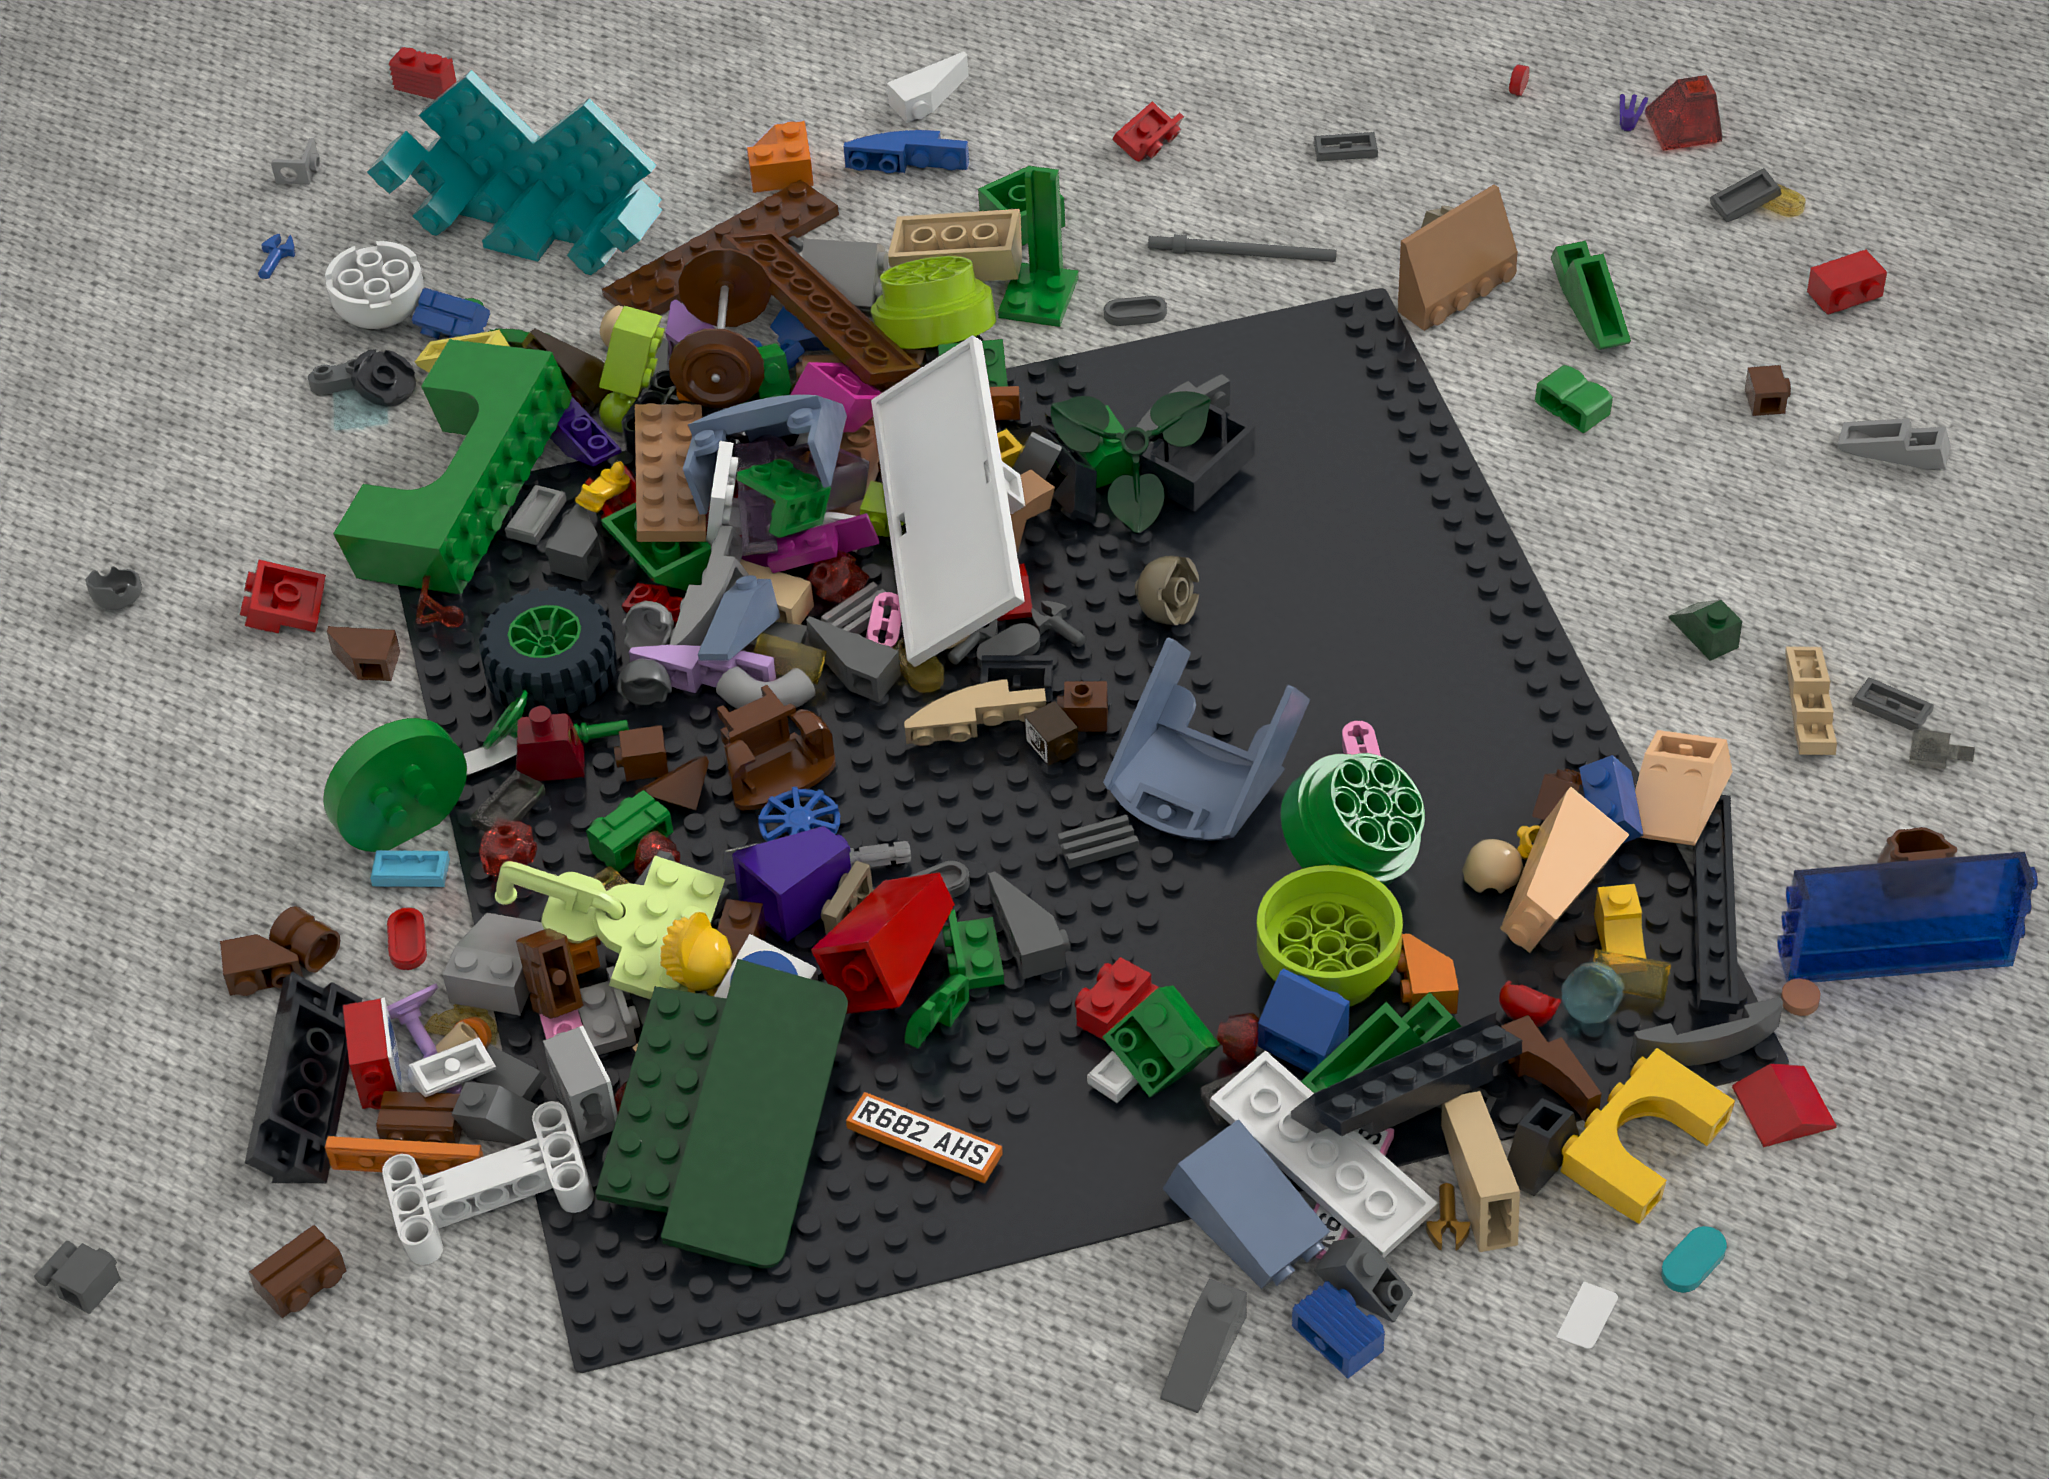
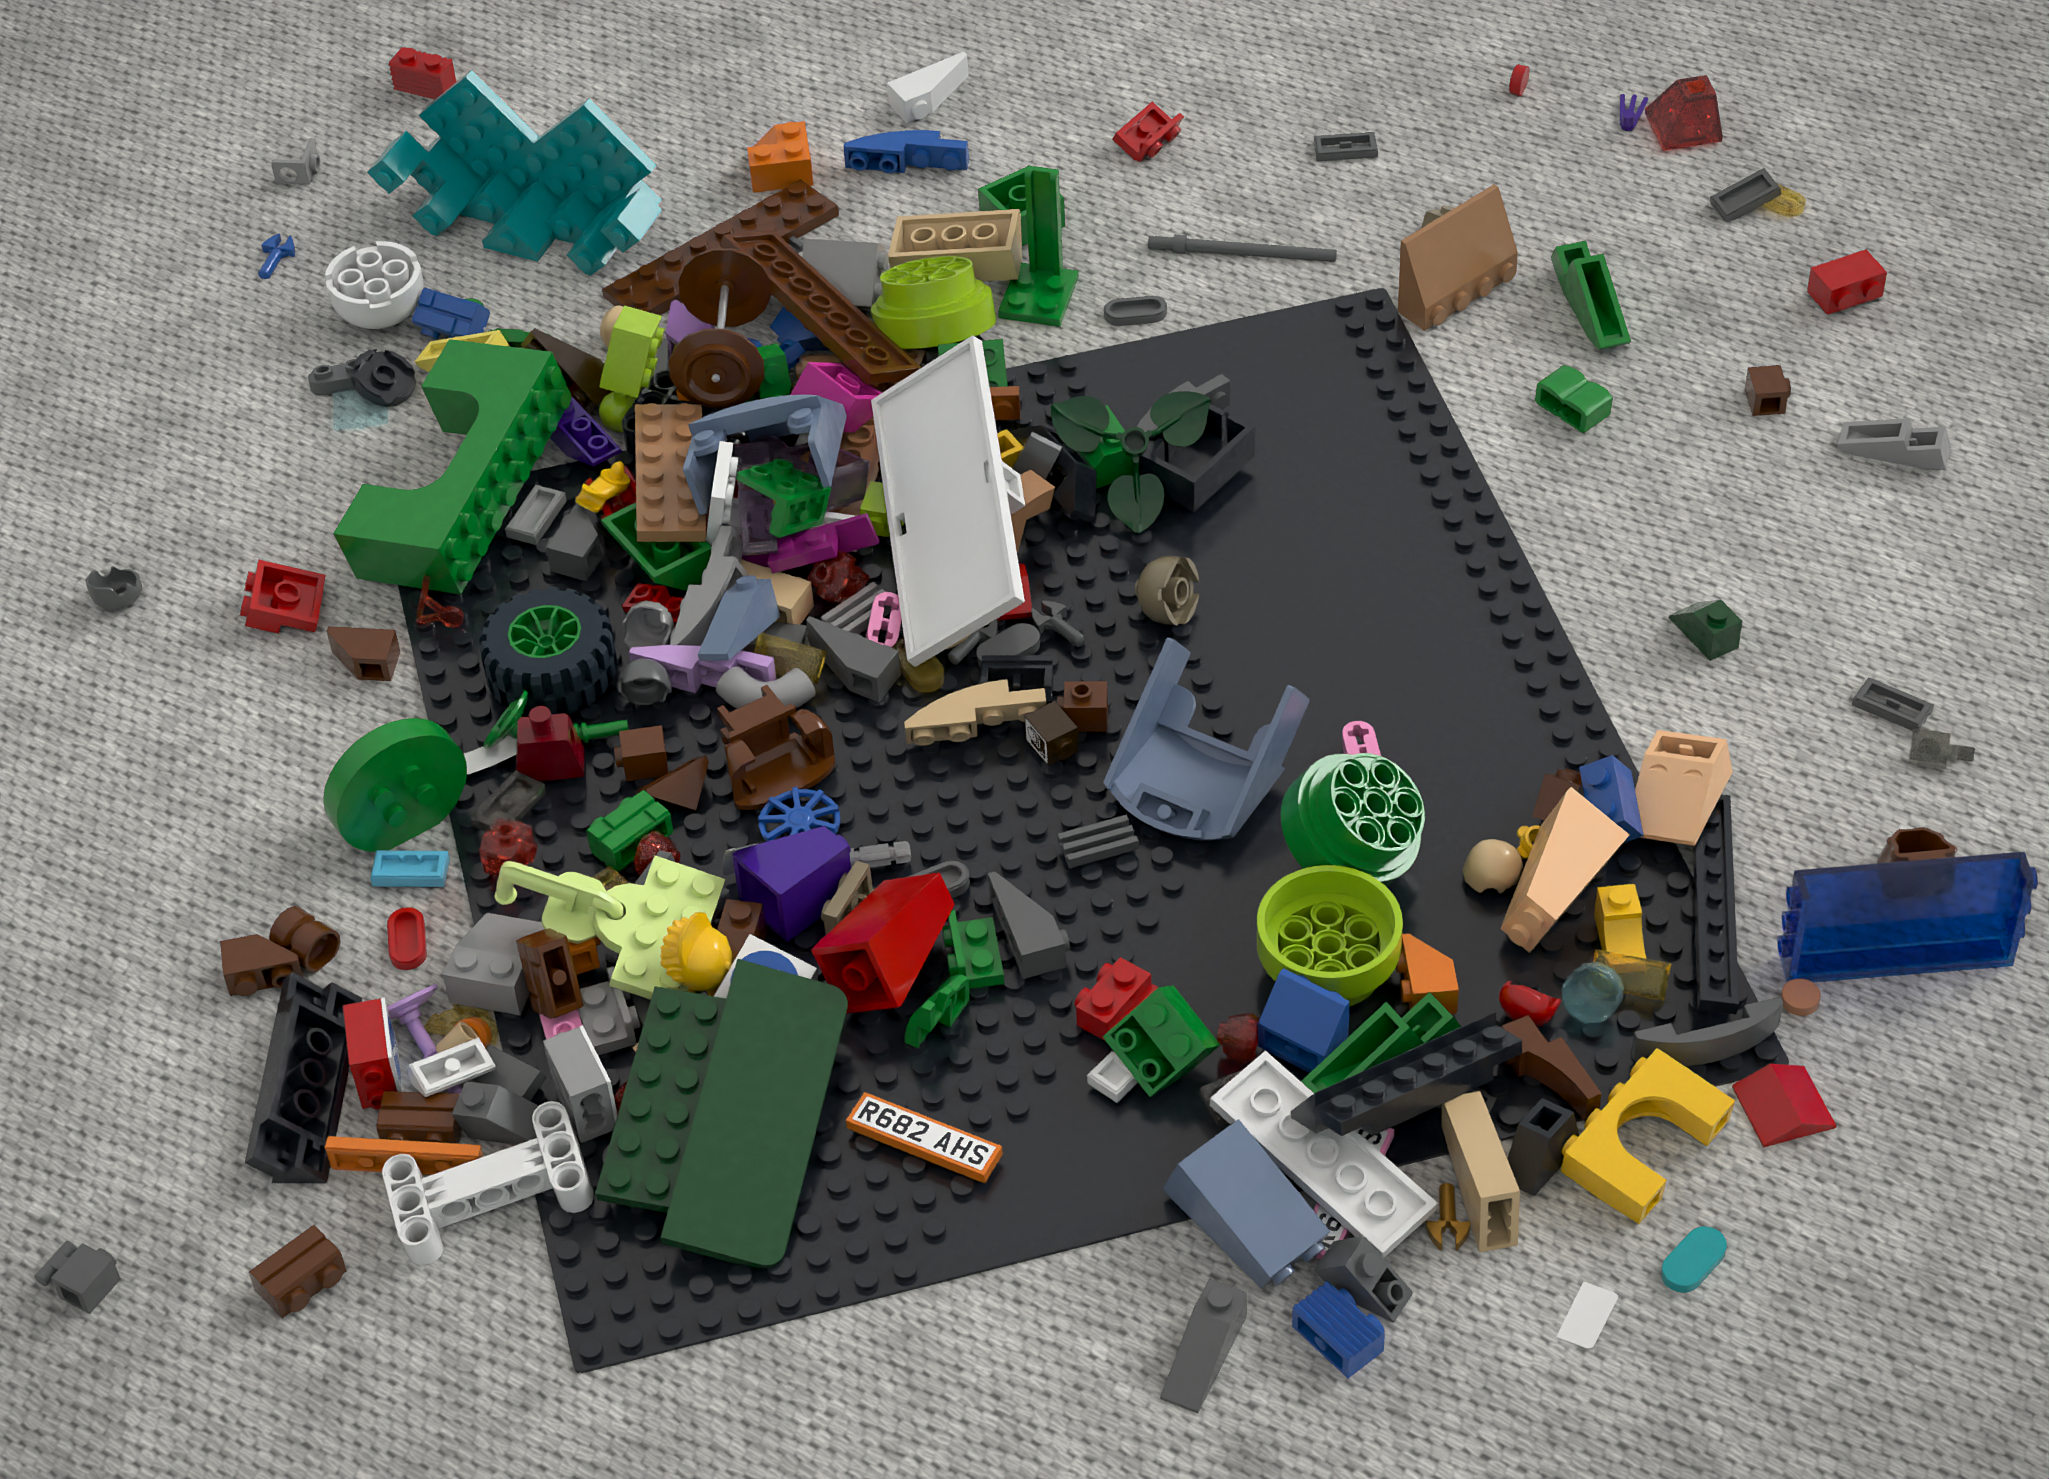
tan slope [1785,646,1837,755] -> none

